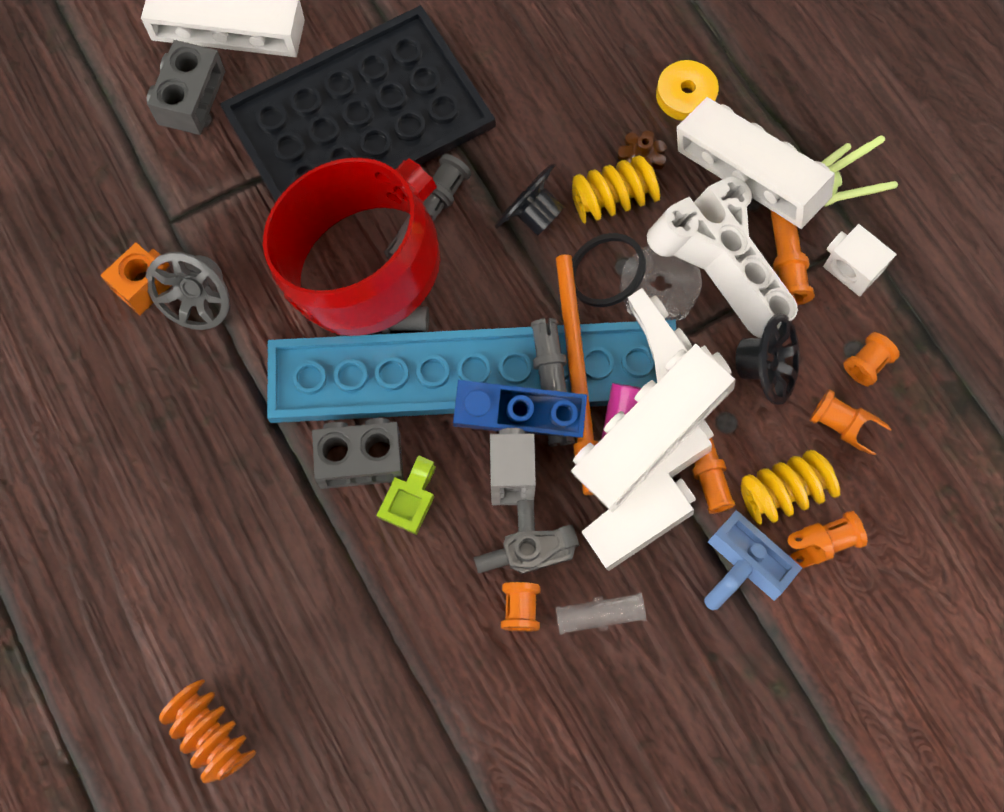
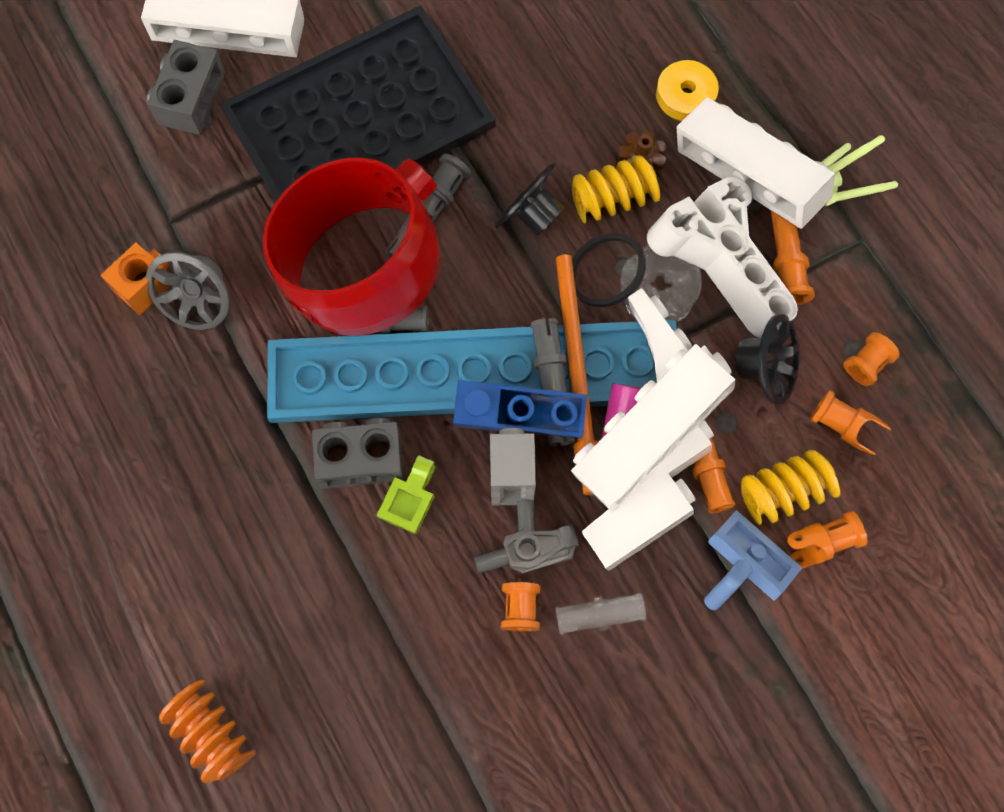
white brick [823,224,897,297] -> none

